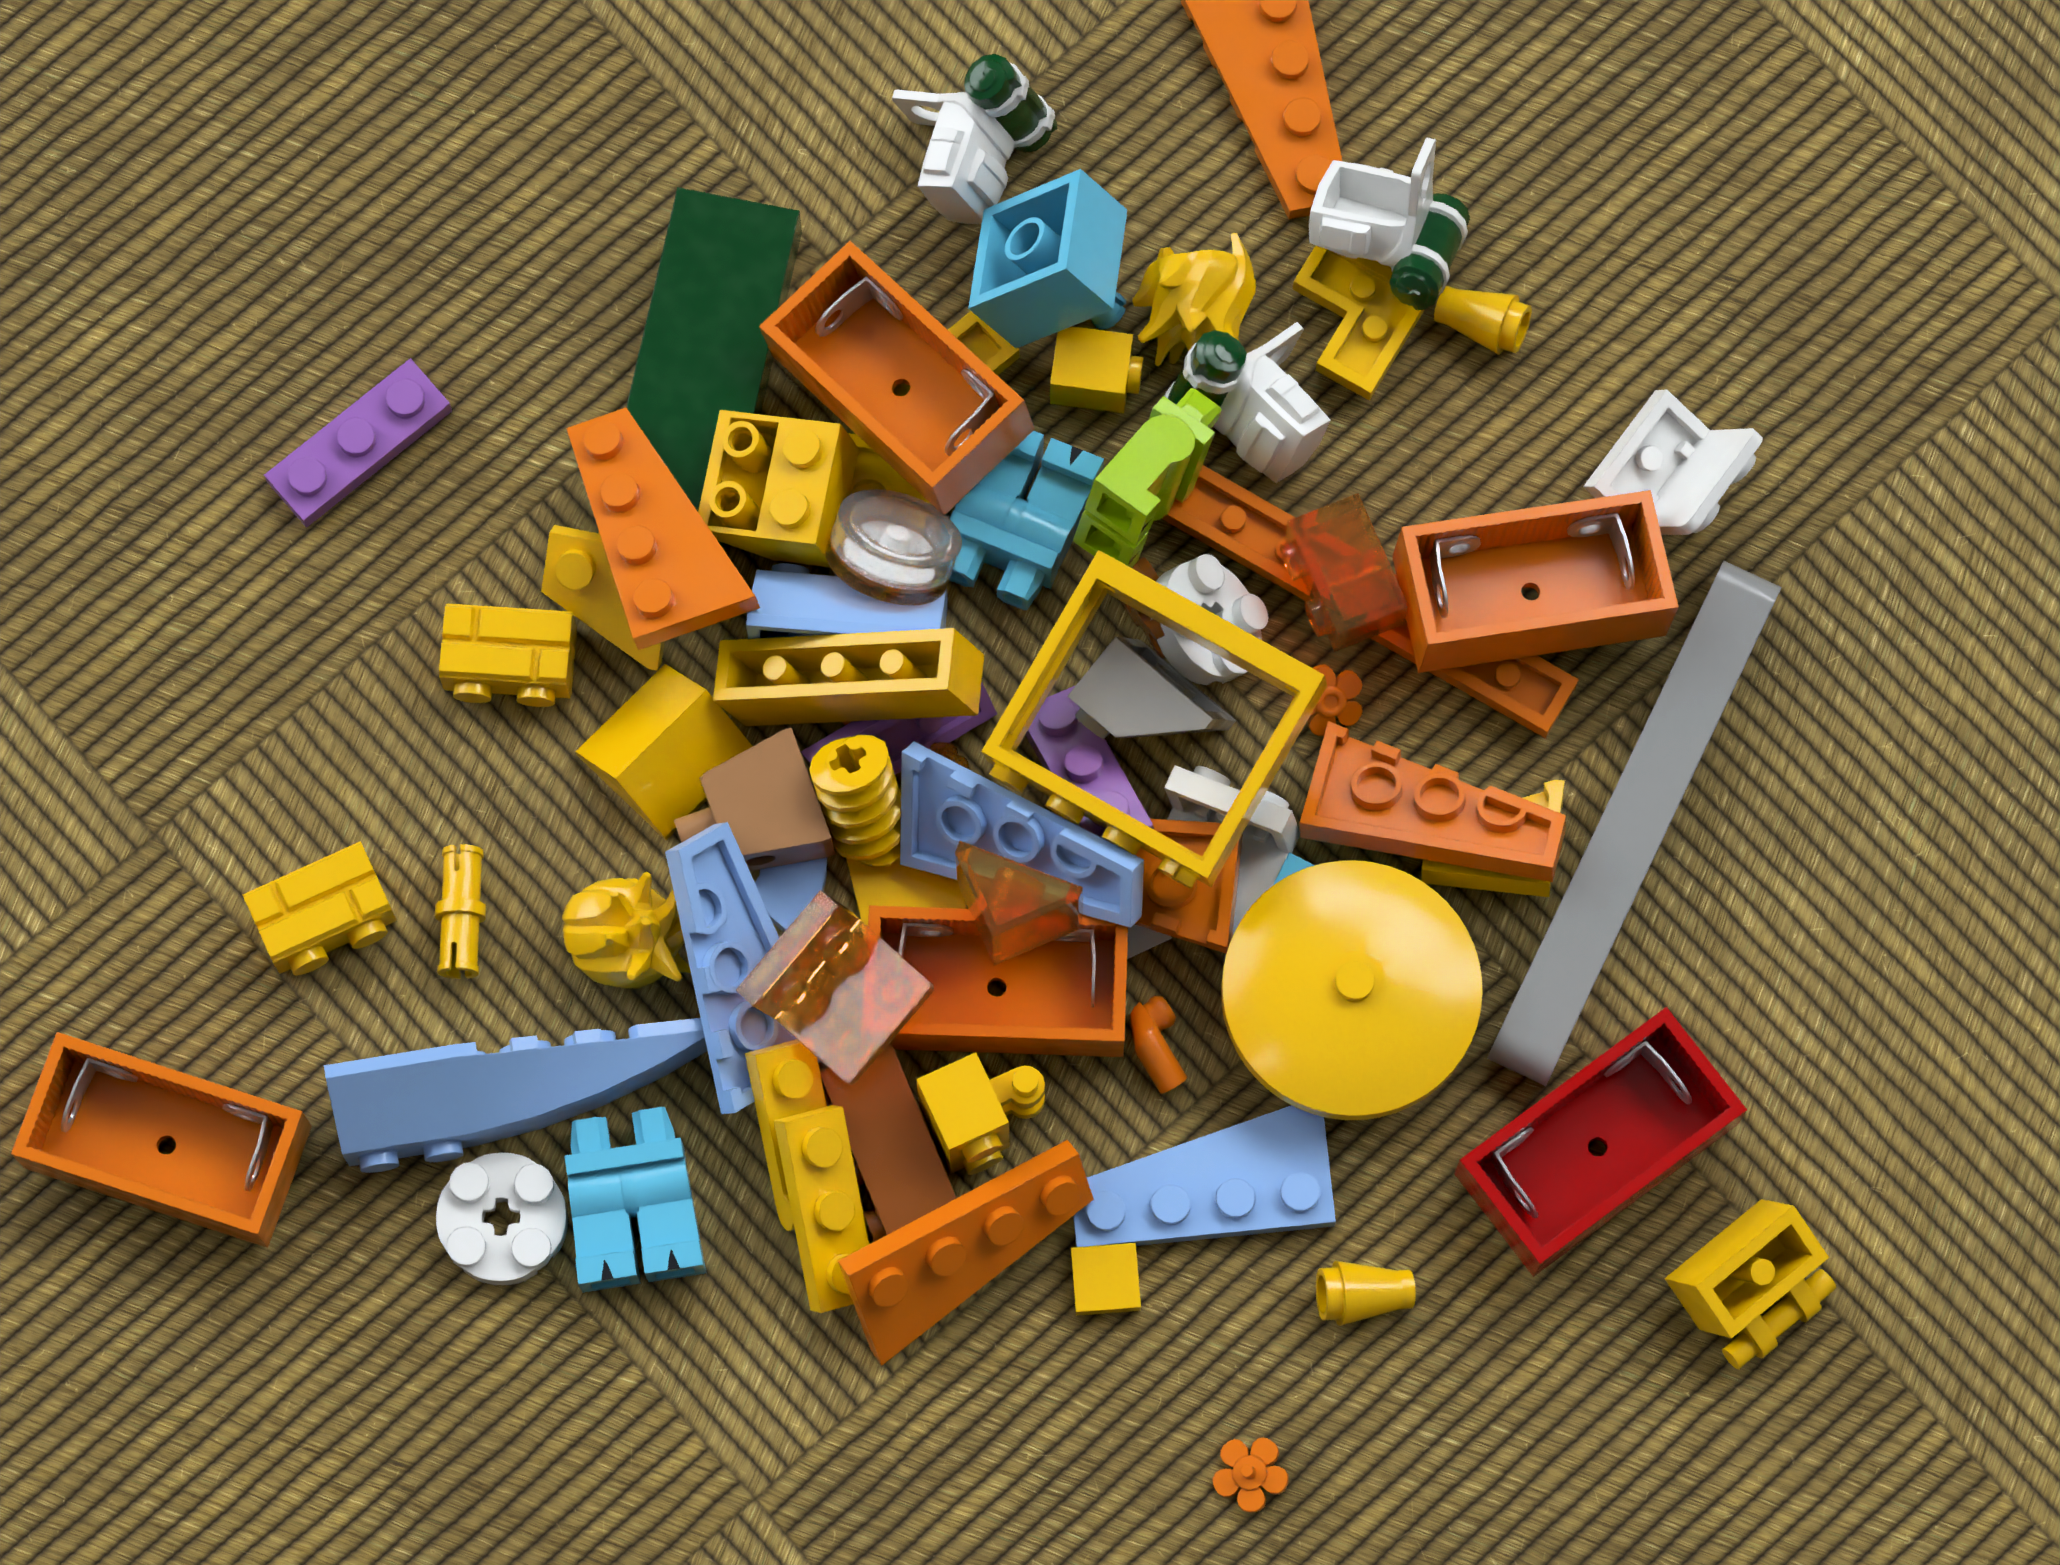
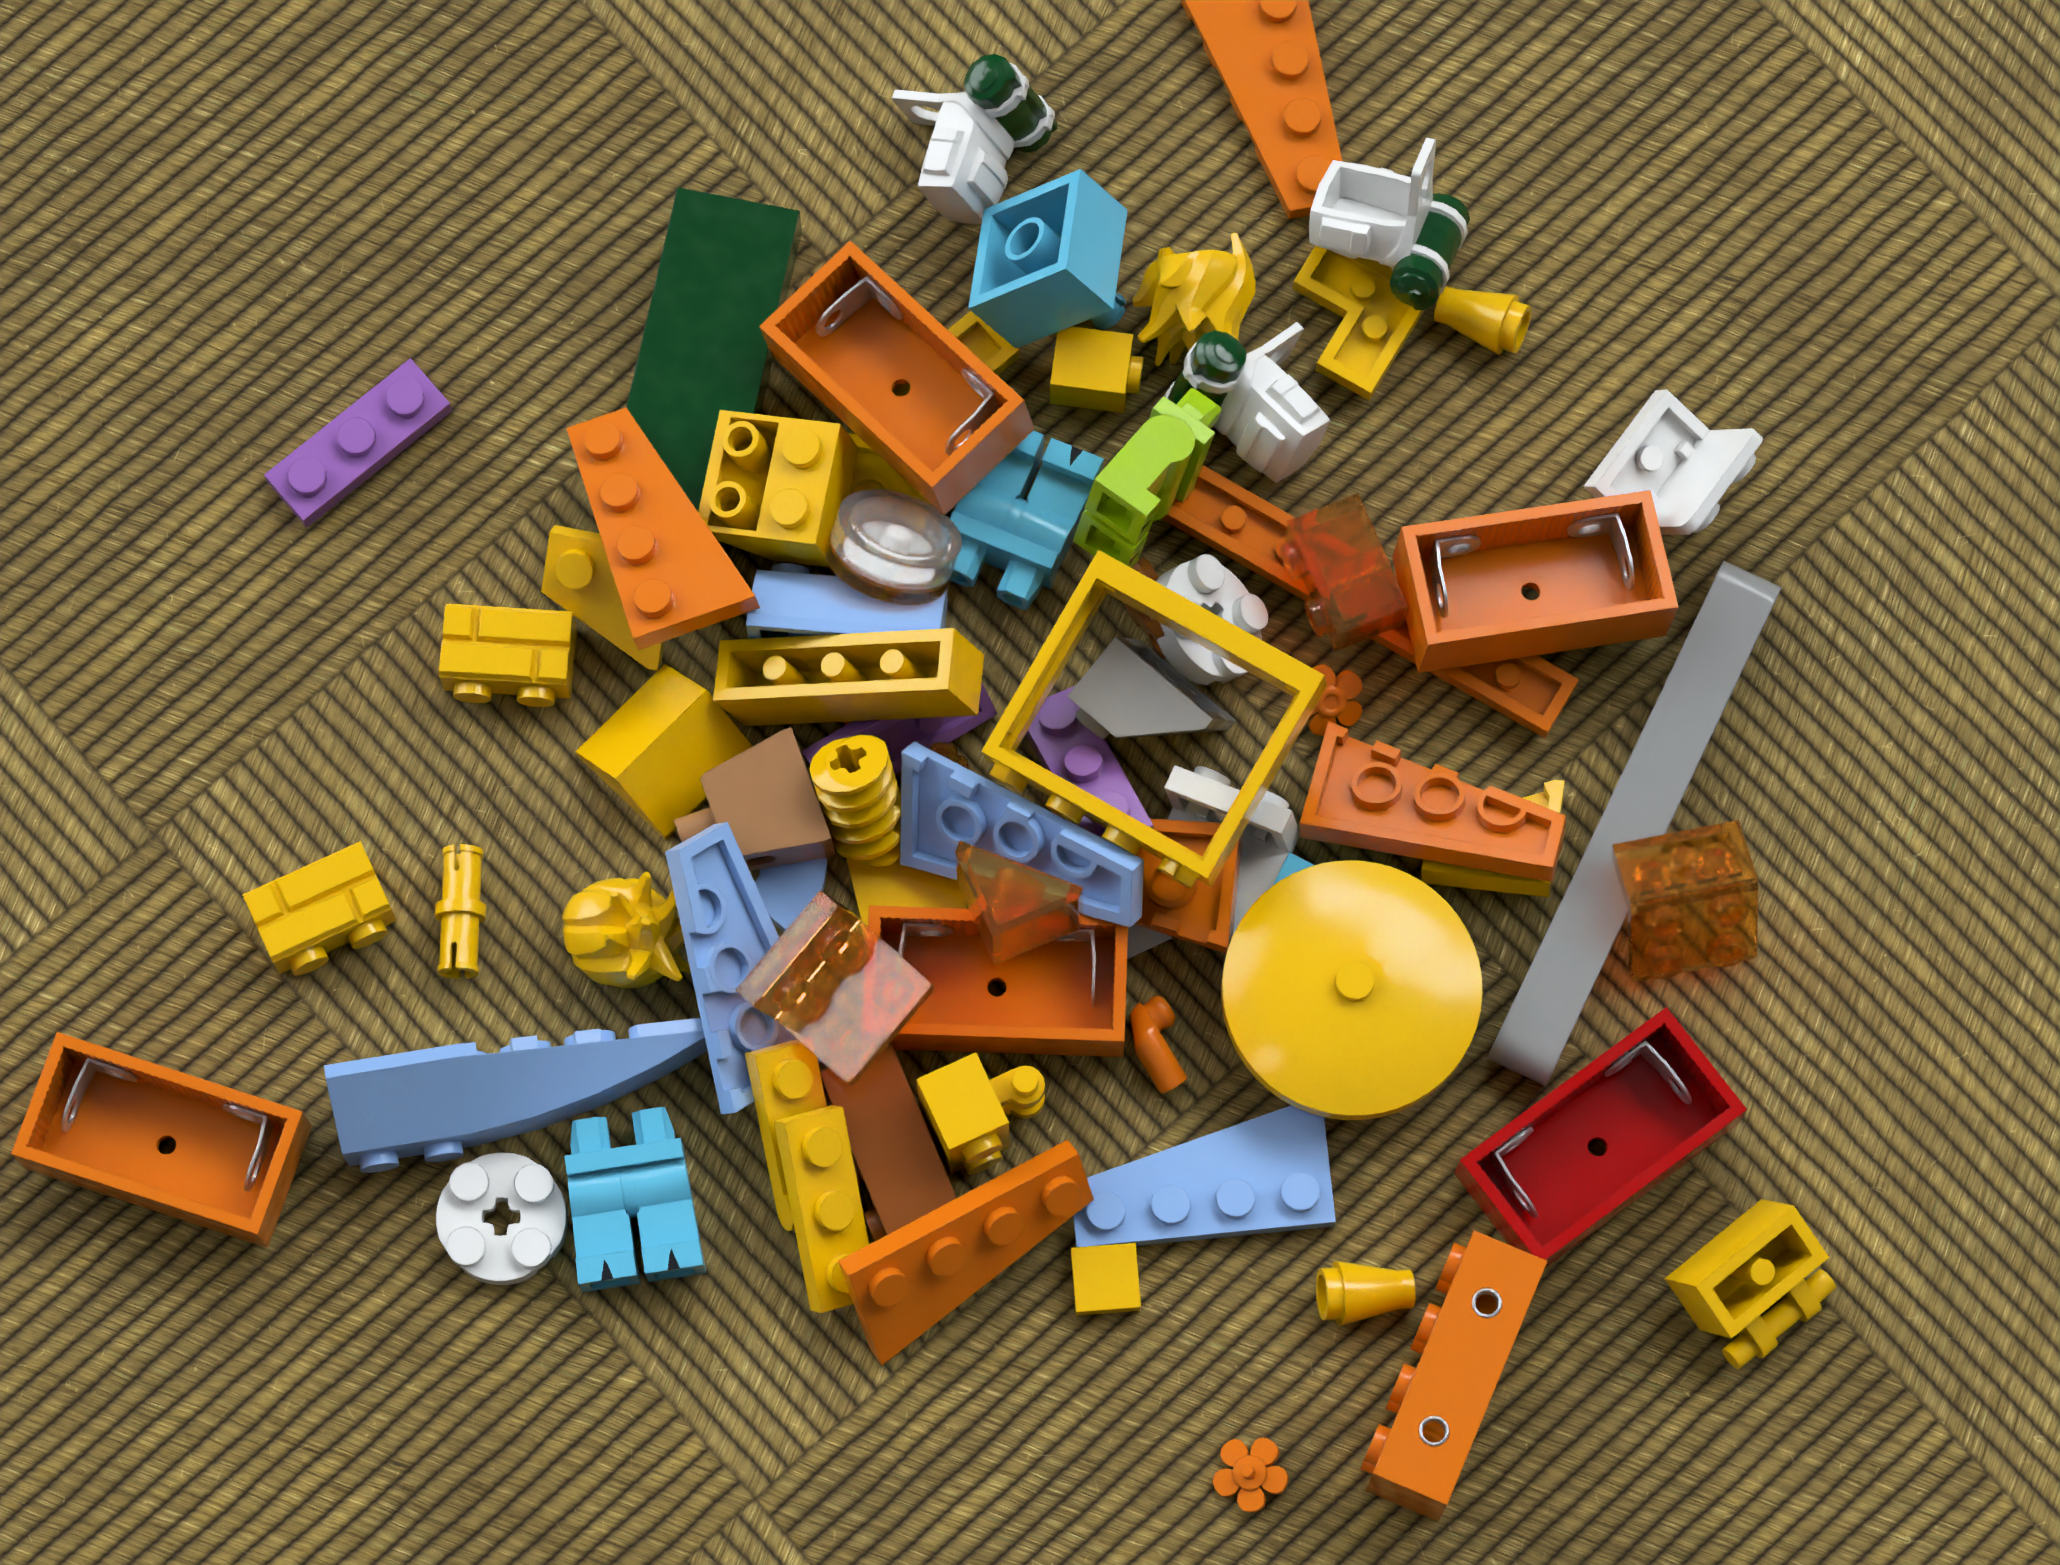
none -> orange piece [1360,1230,1547,1522]
none -> clear orange bracket [1612,820,1758,982]

